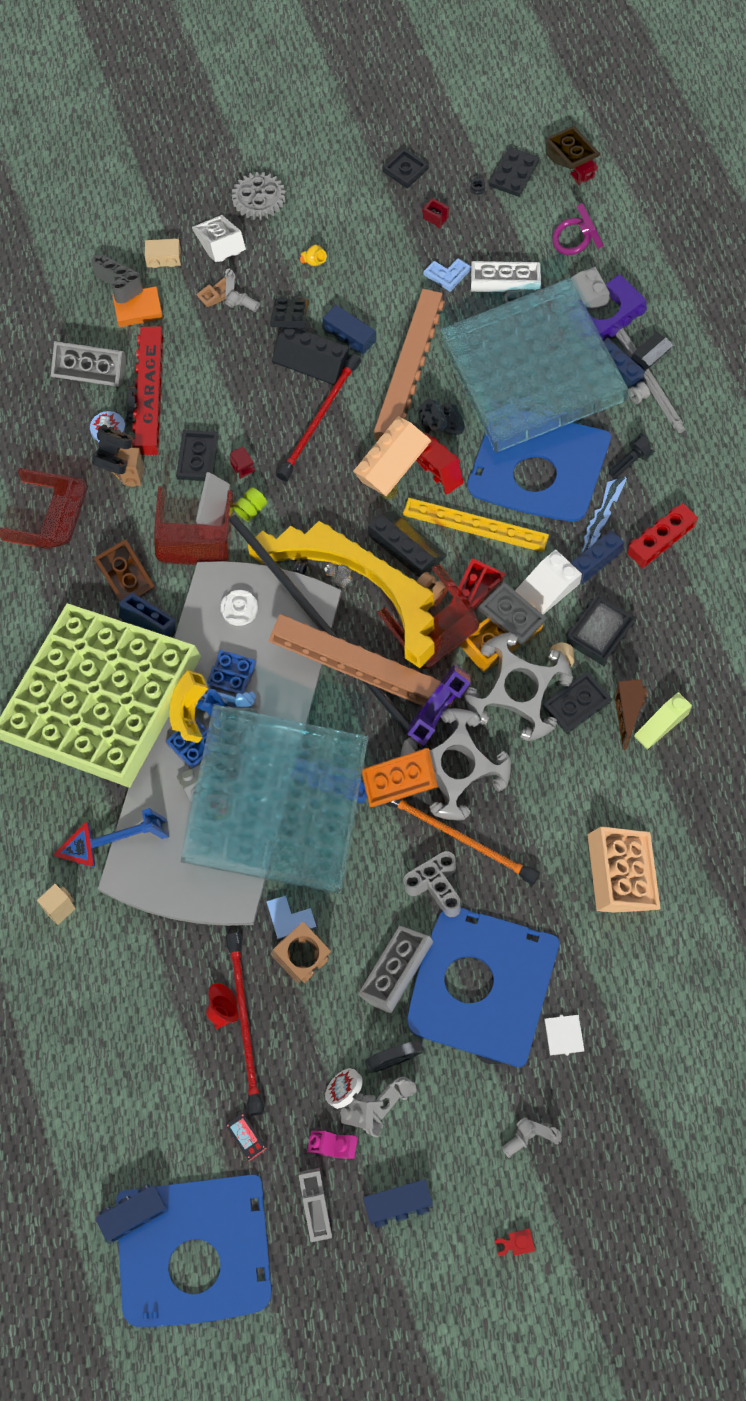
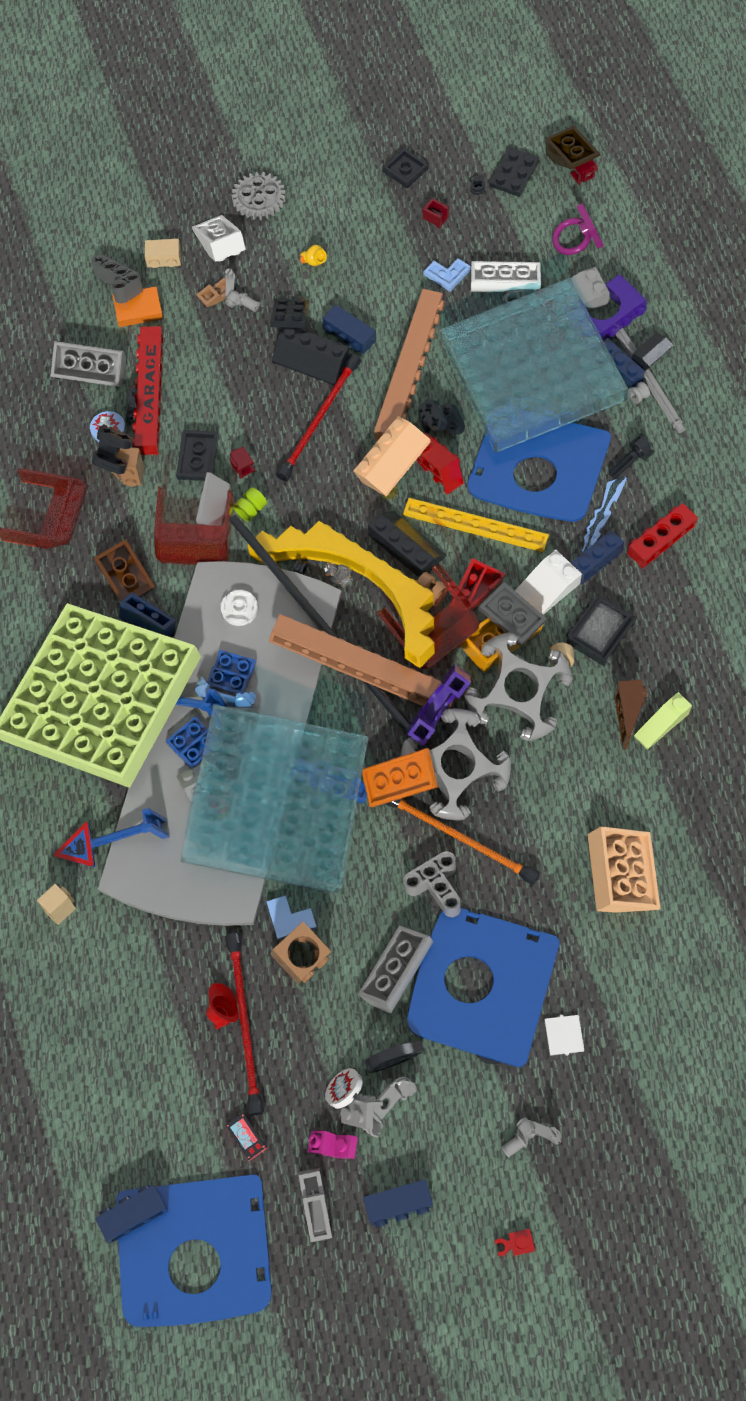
yellow arch [169,670,209,743] -> none
black plate [542,671,612,734] -> none

